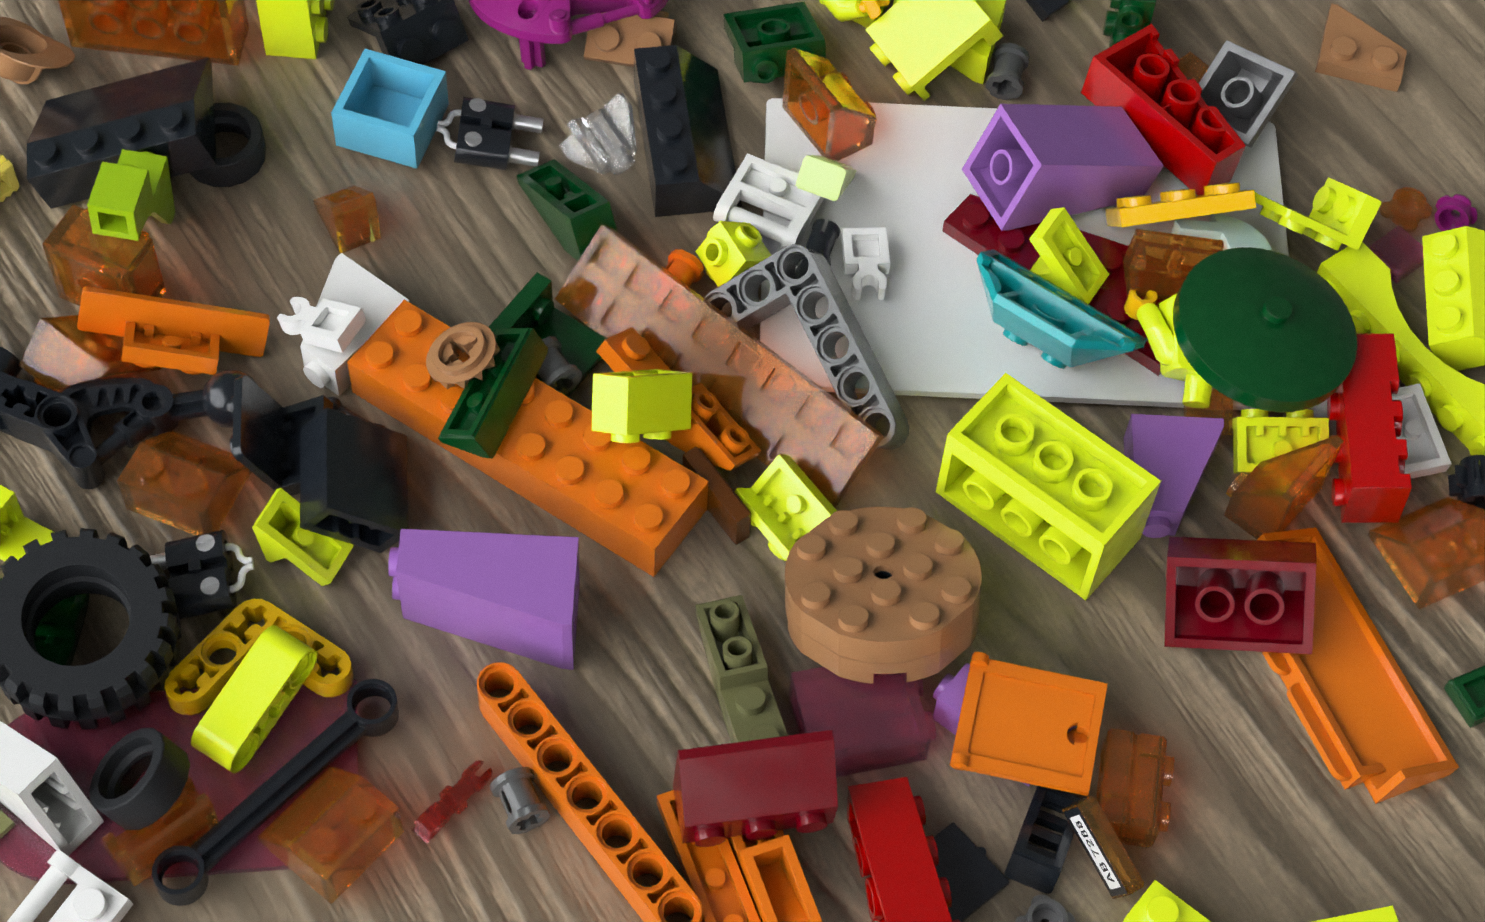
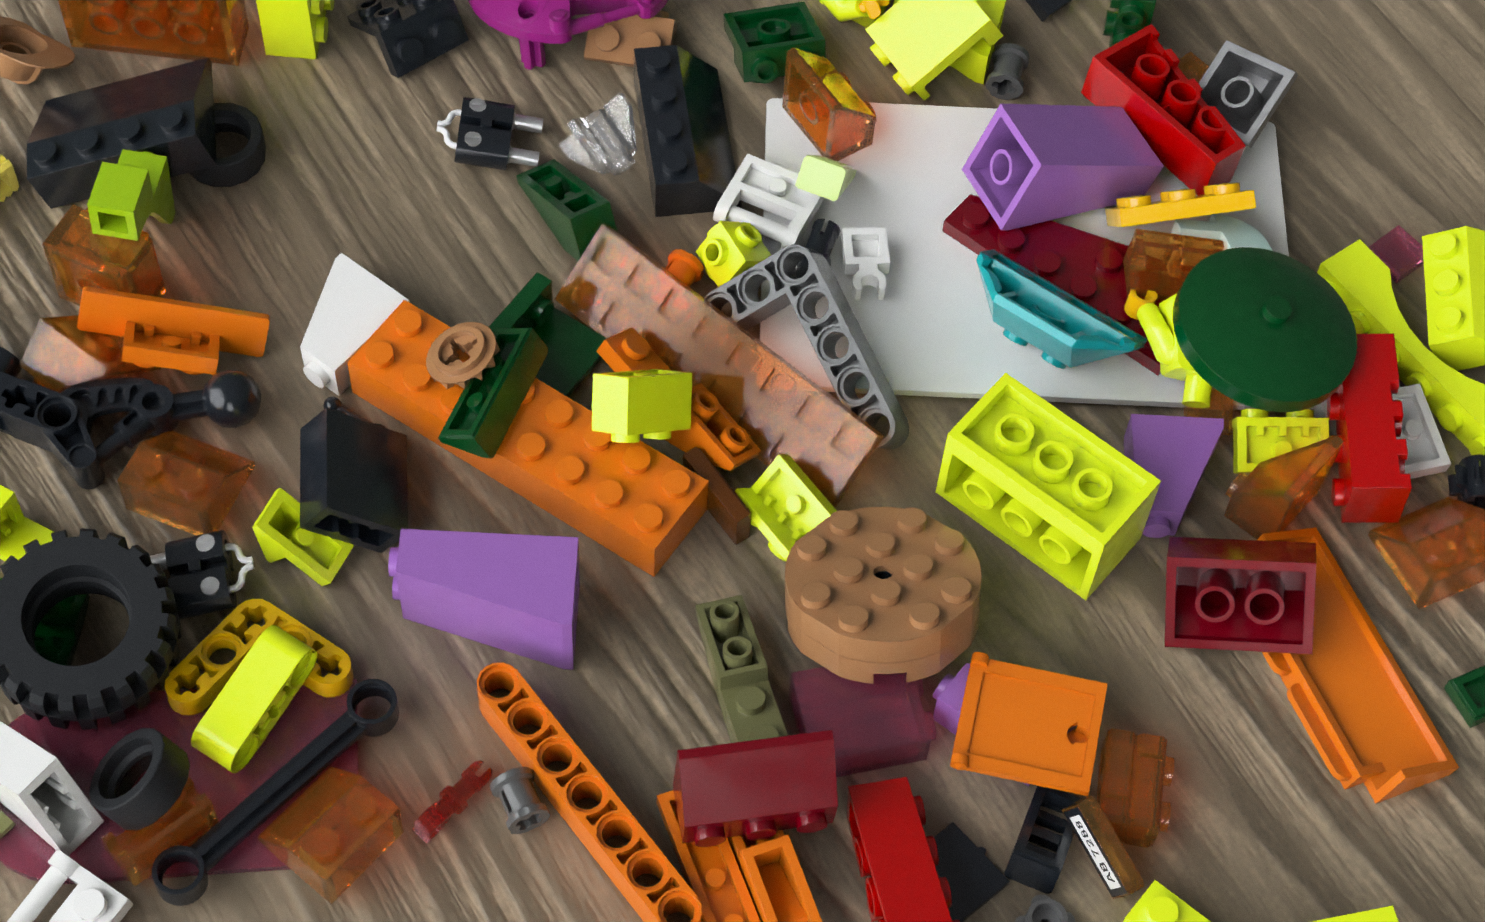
black bracket [230,375,333,496] -> none
white plate [277,297,367,353] -> none
clear orange slope [313,185,381,253] -> none
medium azure piece [331,49,449,169] -> none
dark grey bush [537,336,582,395] -> none
neon yellow slope [1029,207,1109,304] -> none
neon yellow bracket [1254,177,1382,251] -> none
medium nougat wing [1315,3,1407,92] -> none
clear orange plate [1380,187,1432,232] -> none
magenta plate [1435,194,1478,231] -> none

